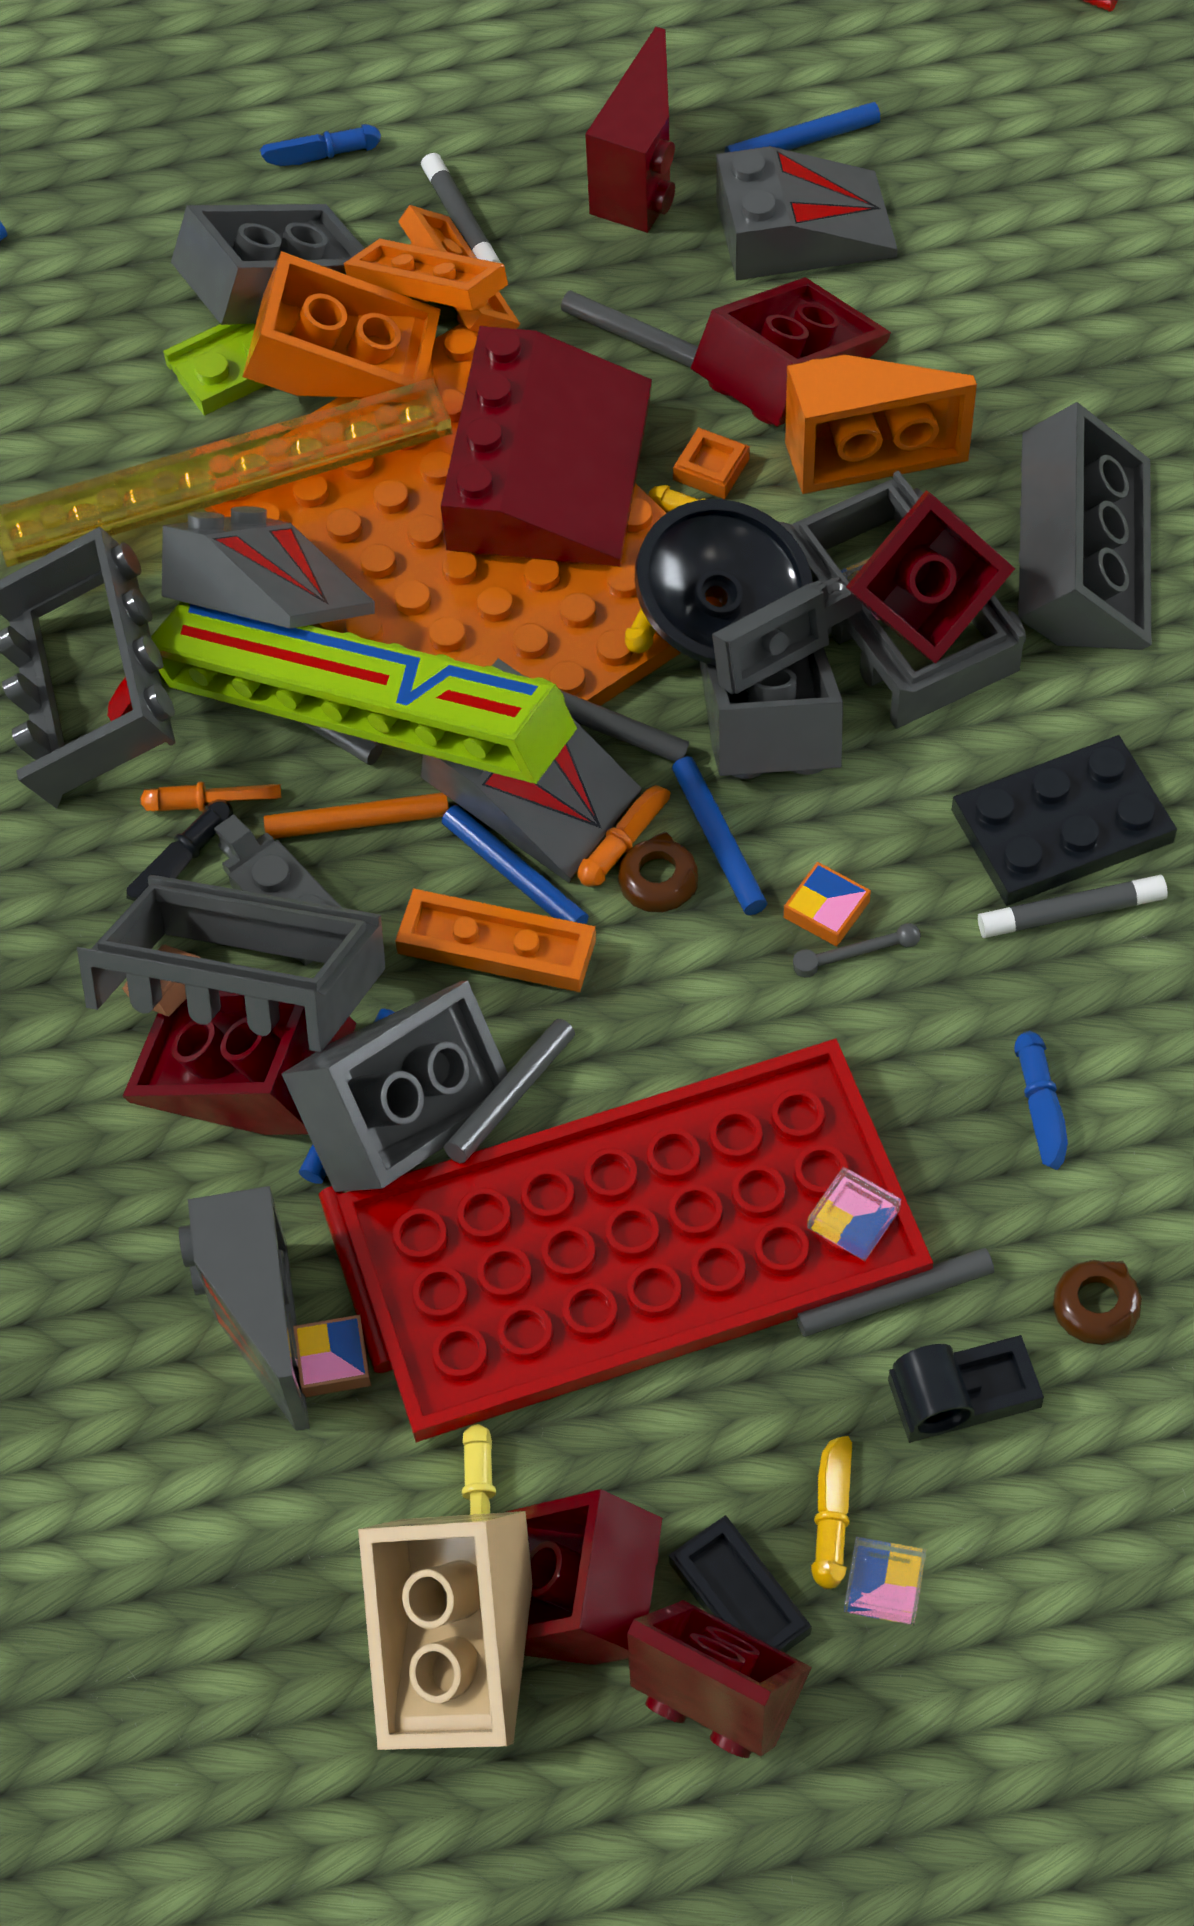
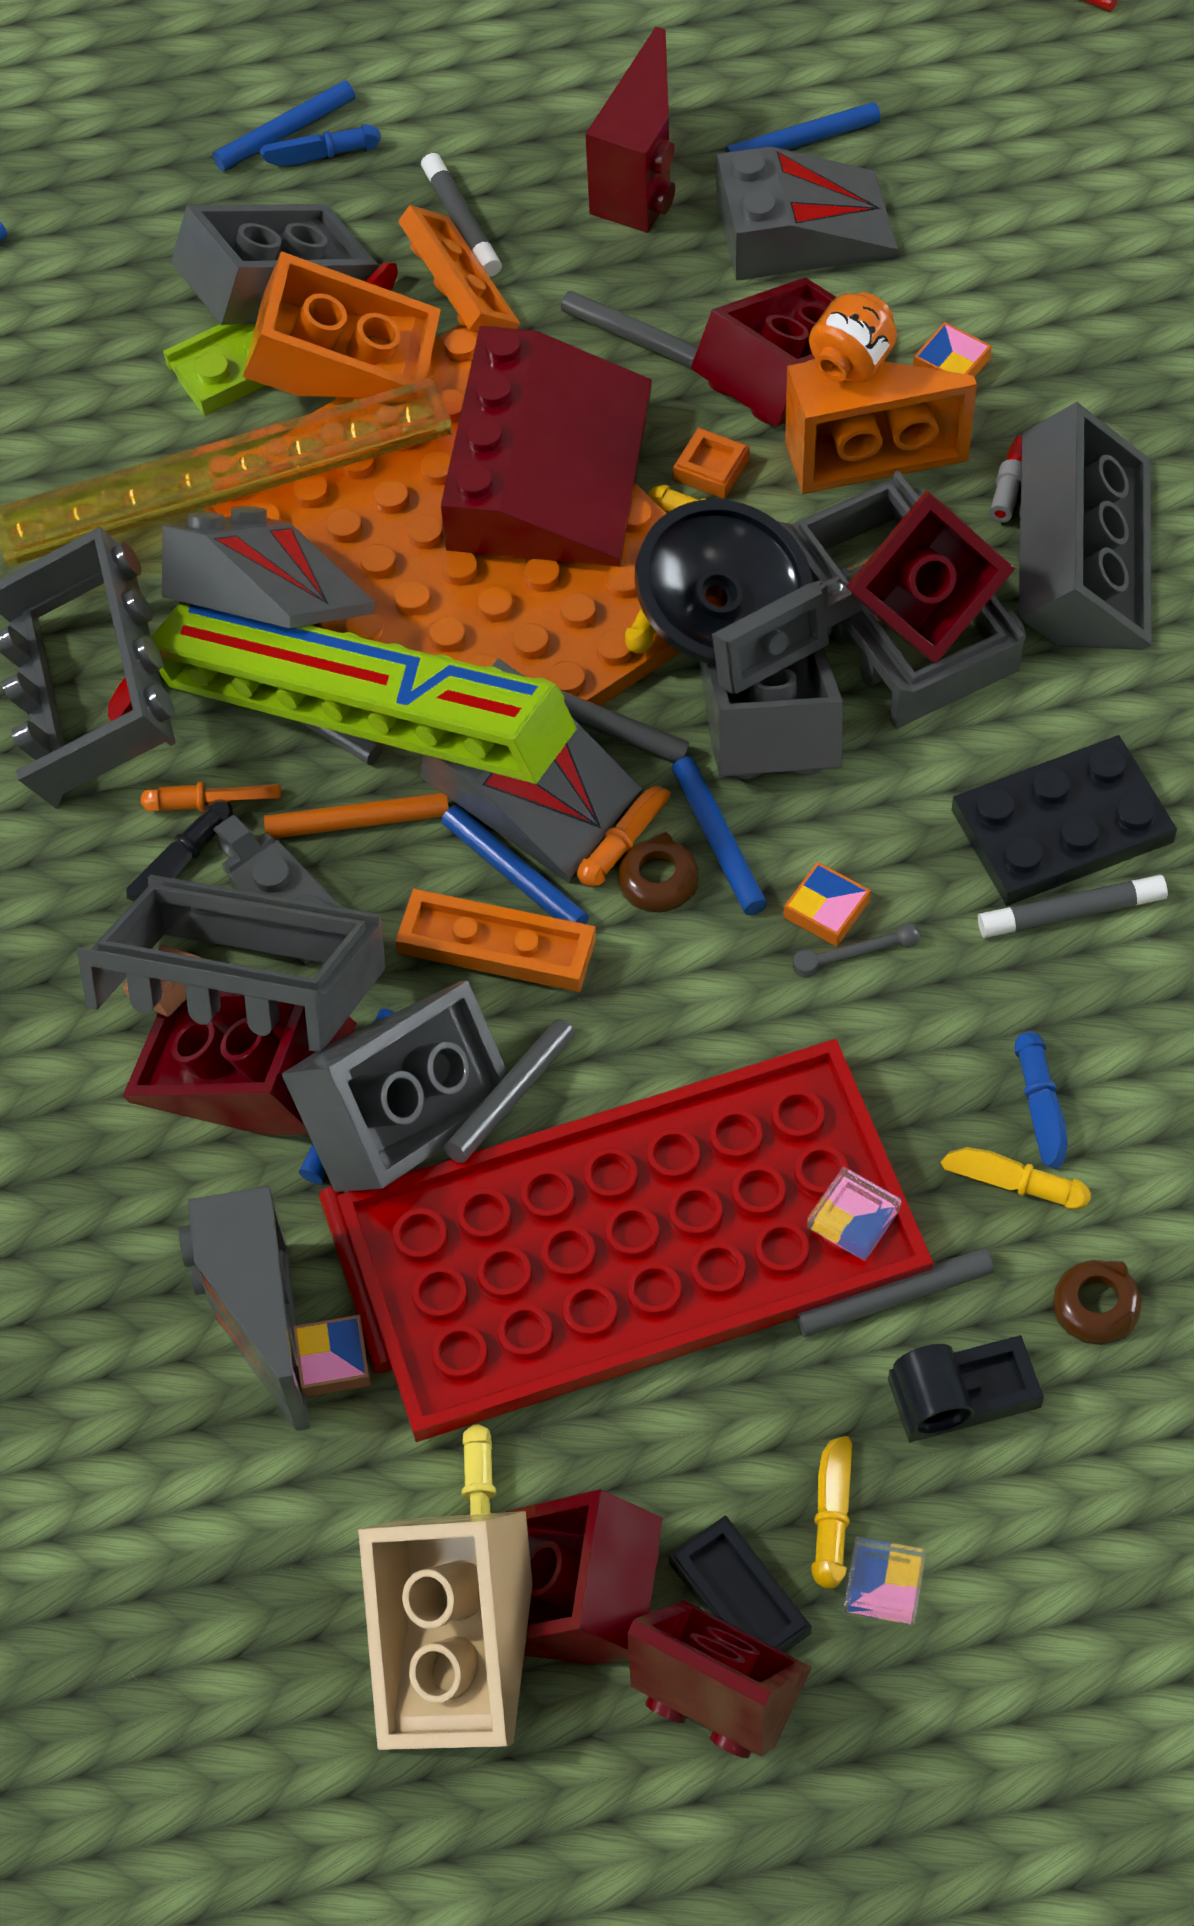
orange plate [344,238,508,311] -> none
none -> blue bar [213,80,355,171]
none -> orange head [809,292,897,382]
none -> tile [913,322,992,377]
none -> yellow piece [940,1147,1091,1210]
none -> light grey piece [989,435,1022,523]

